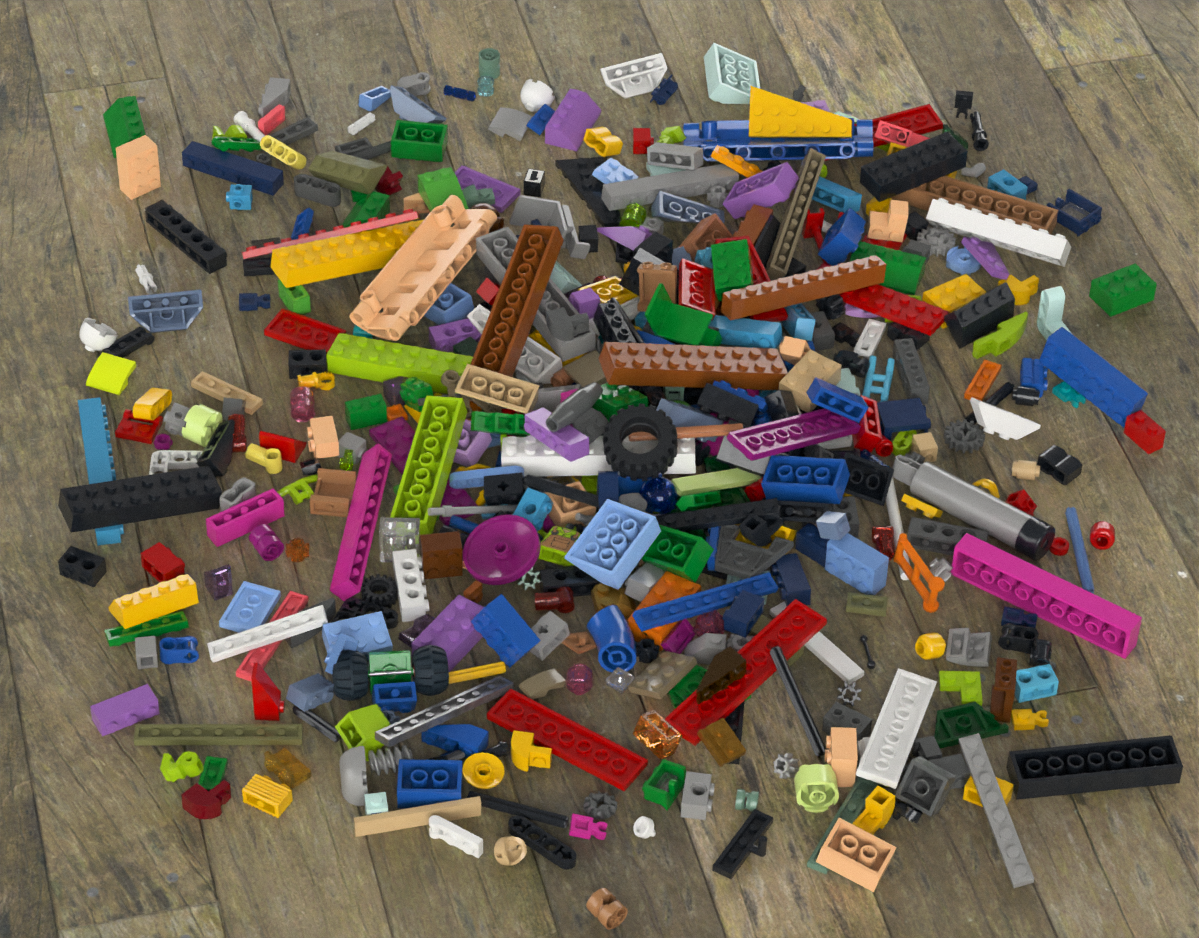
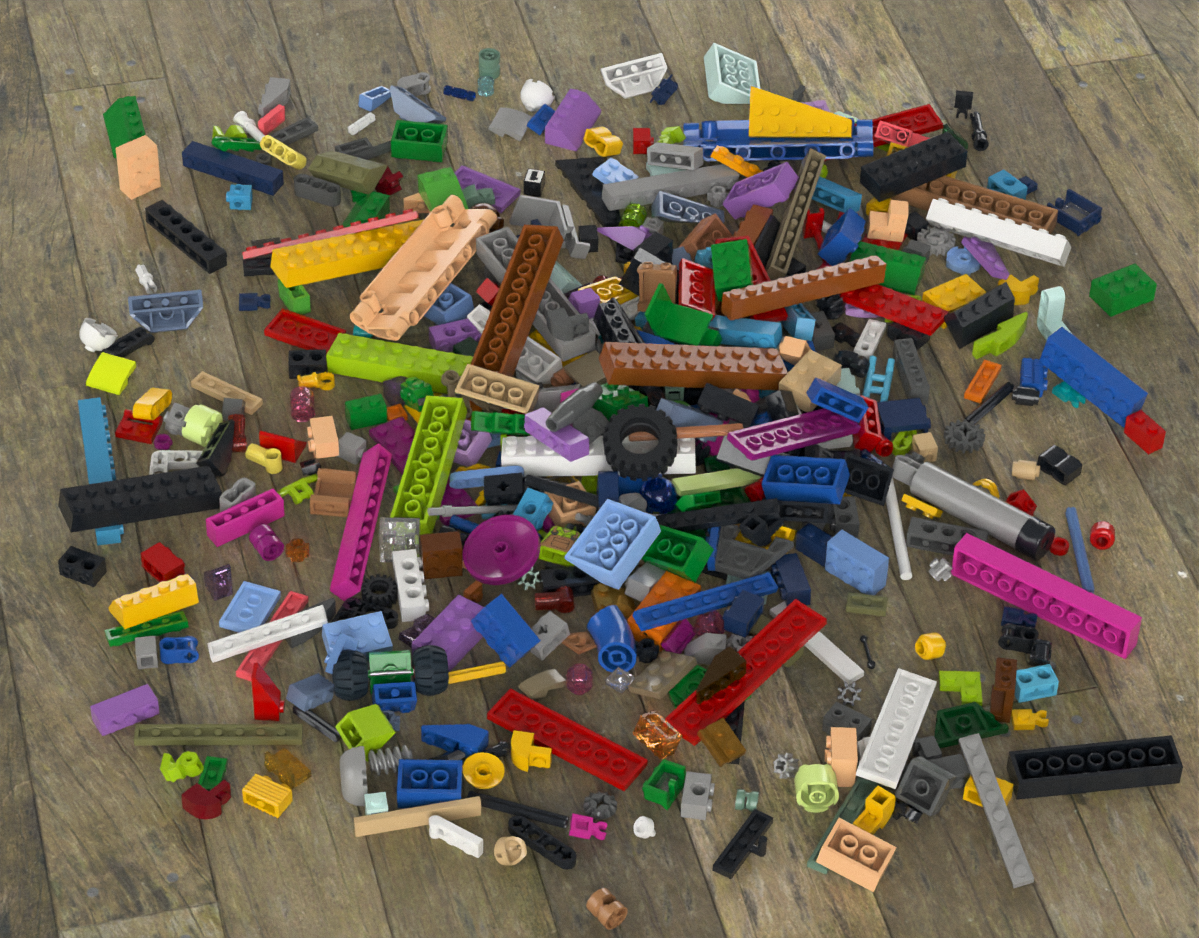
blue plate [291,208,314,240] -> none
clear neon green plate [340,450,353,471] -> none
flat silver plate [375,676,514,747] -> none
blue plate [713,380,768,413] -> none
black axle [770,646,826,757] -> none
sand blue brick [816,511,851,540] -> none
clear red piece [872,526,895,561] -> none
orange piece [893,533,945,613] -> none
light grey slope [946,628,992,667] -> none
light grey arm [961,163,986,178] -> none
white wedge [970,397,1041,440] -> none

